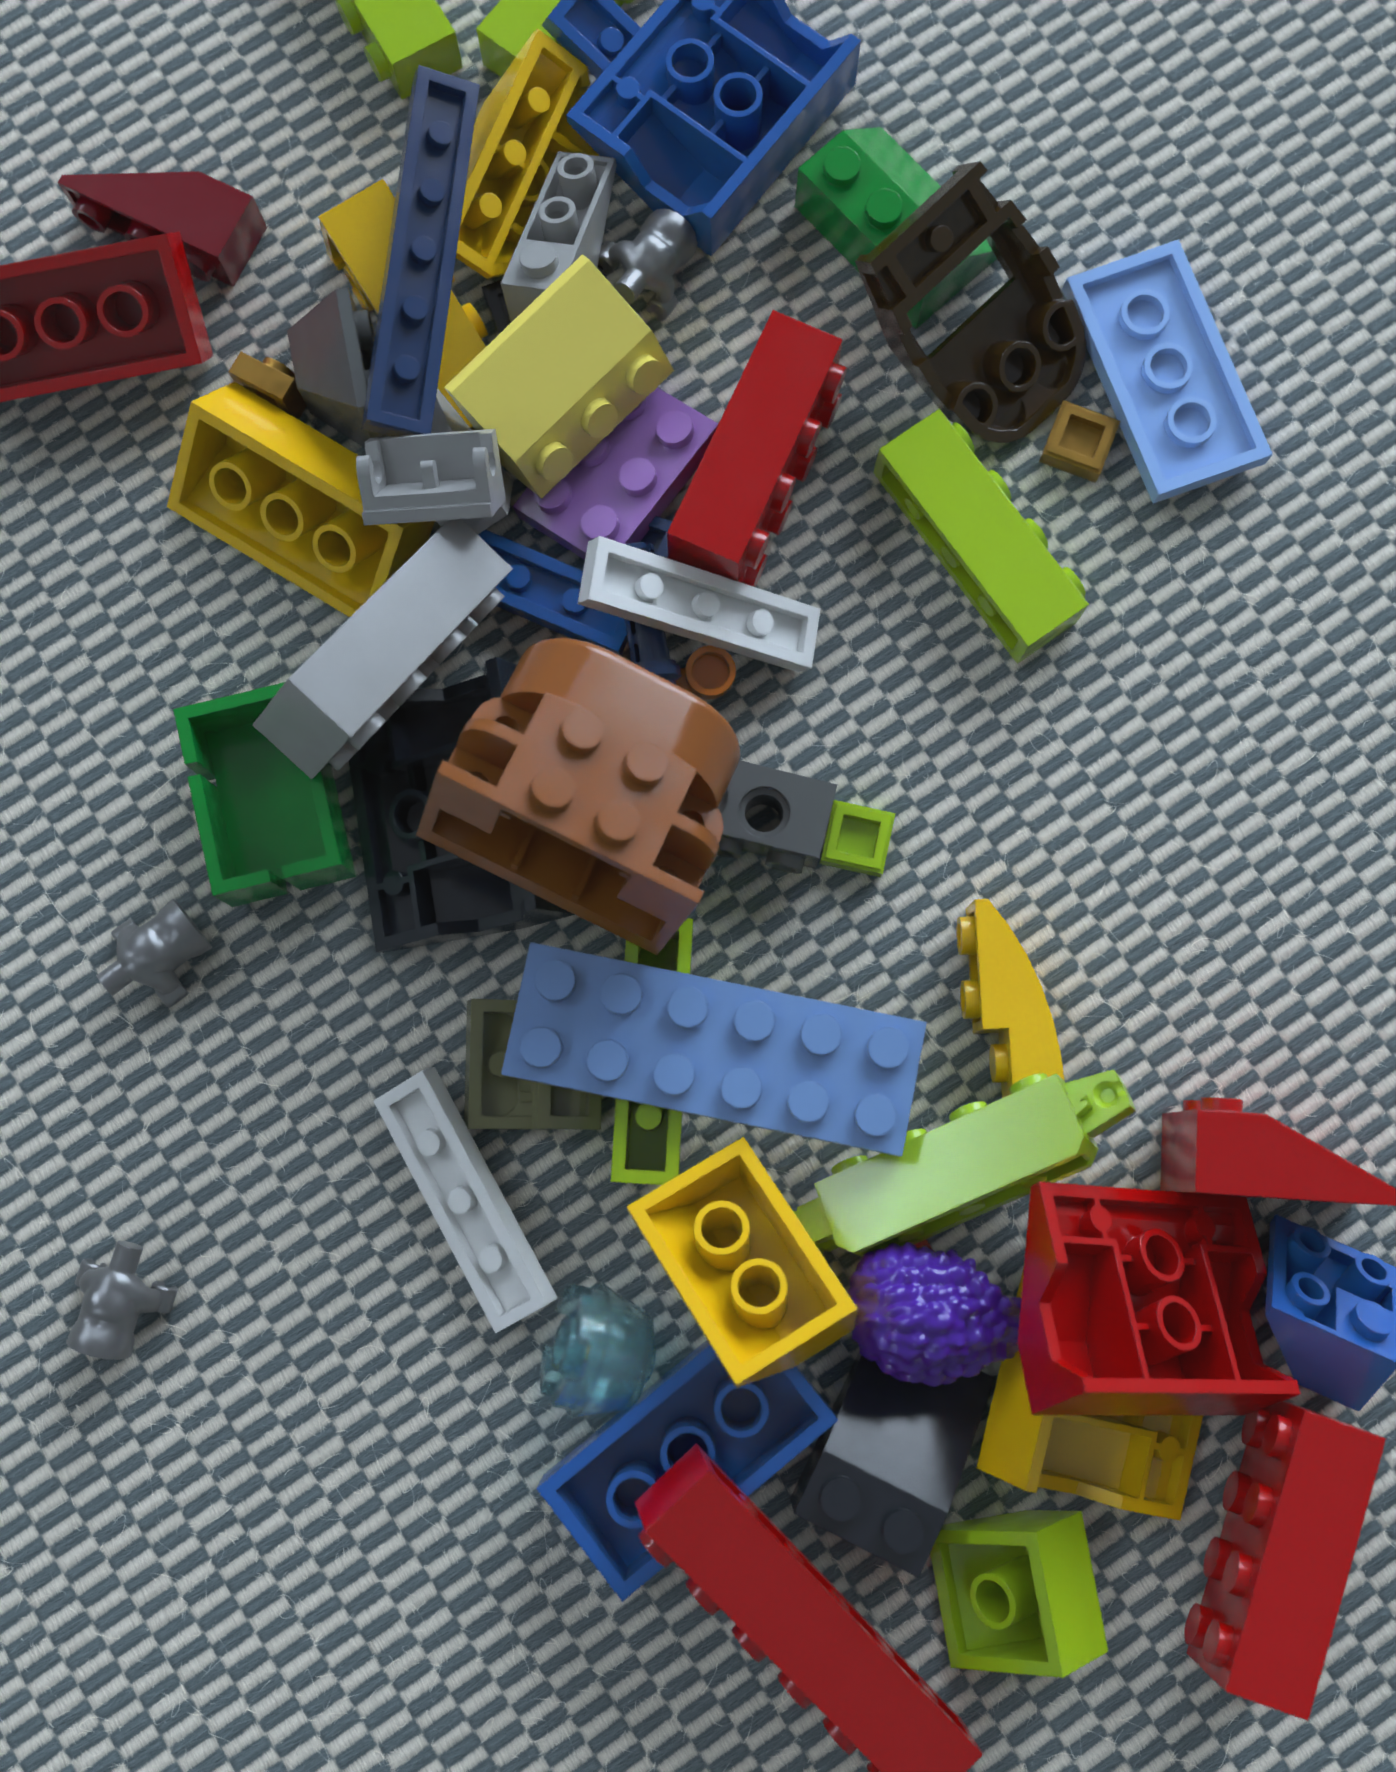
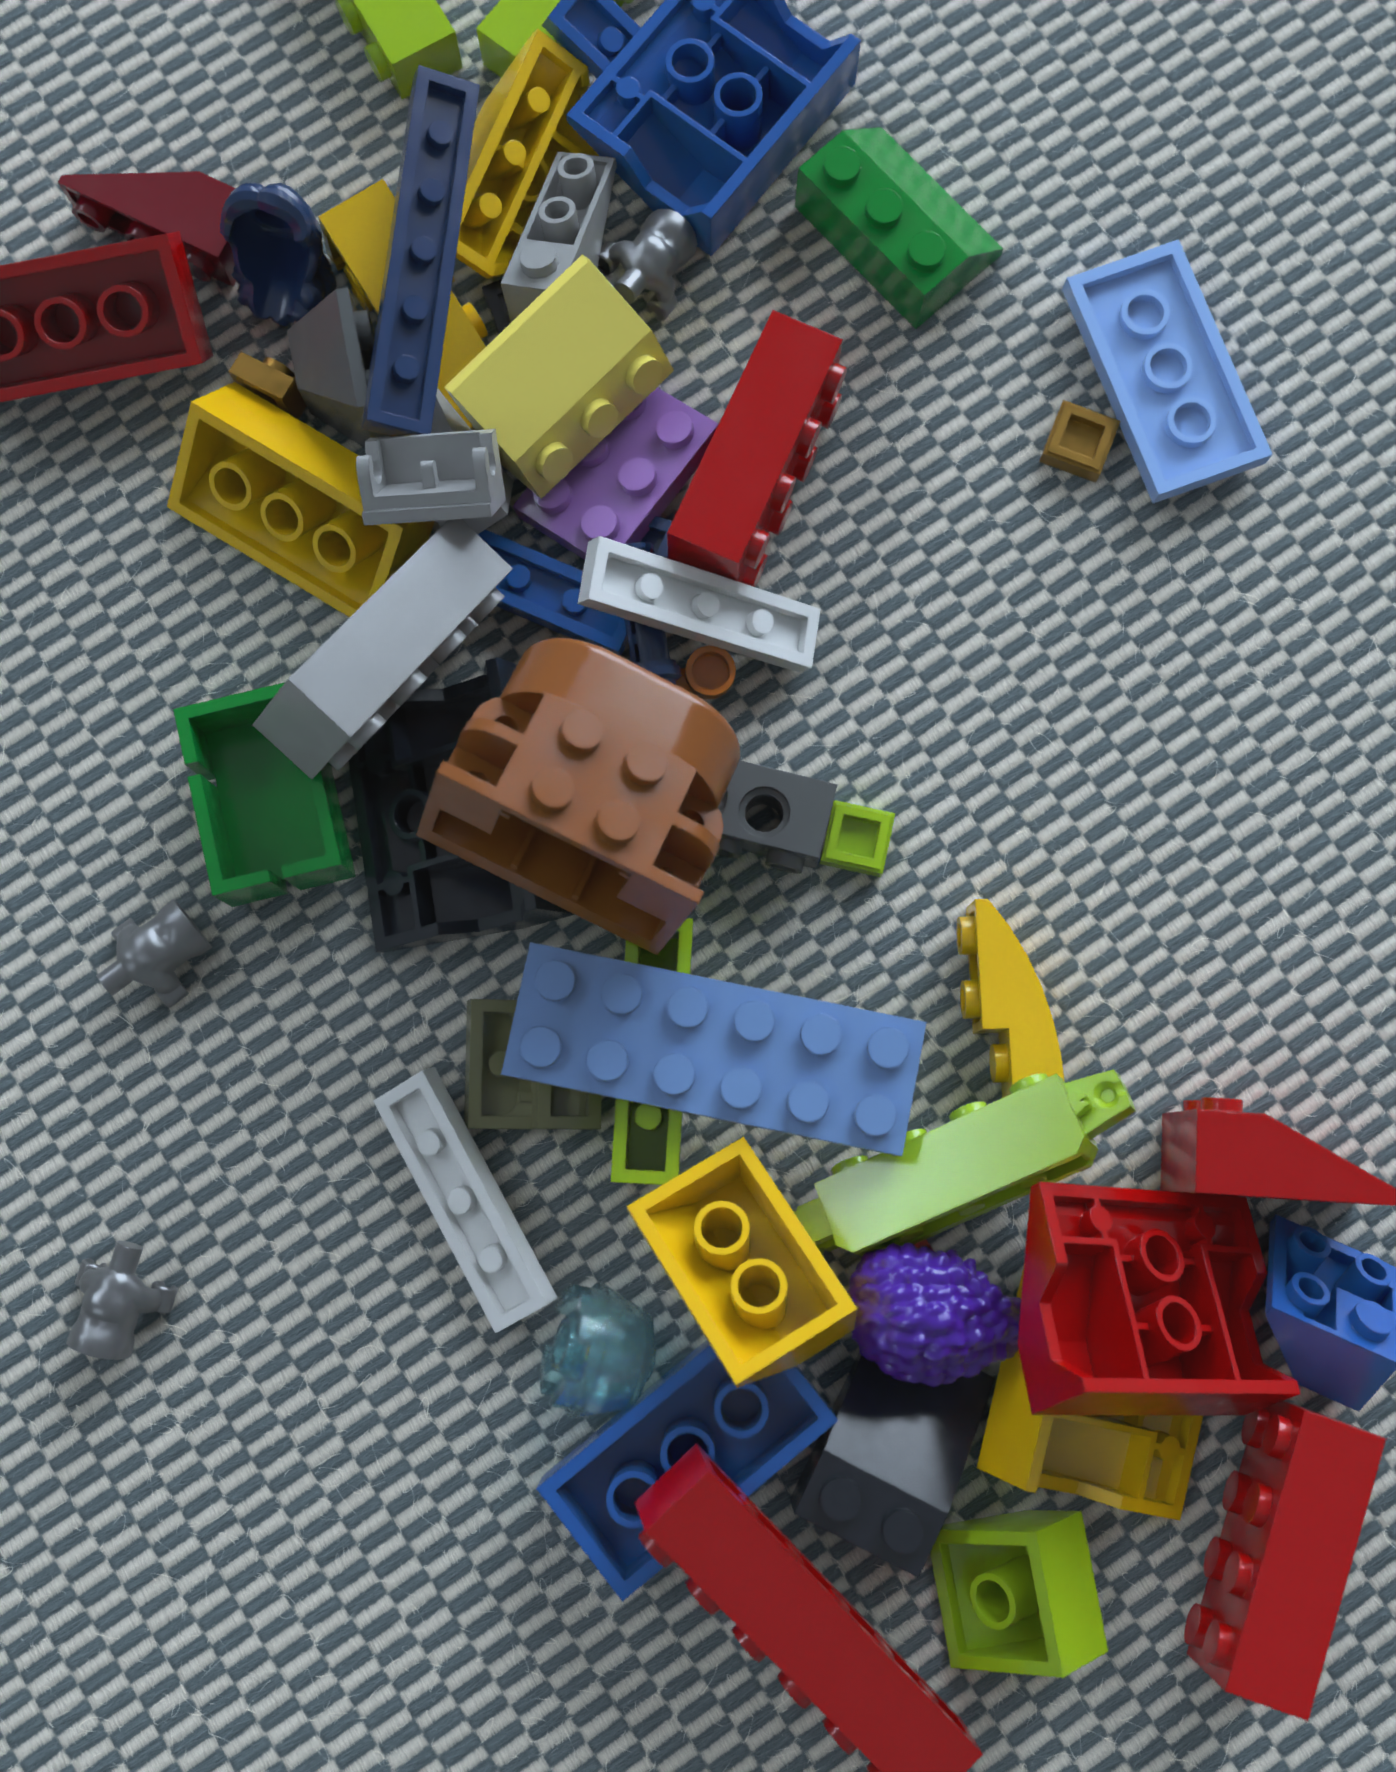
dark brown slope [855,161,1086,443] -> none
lime brick [873,408,1089,664] -> none
none -> dark blue hair [220,182,337,327]

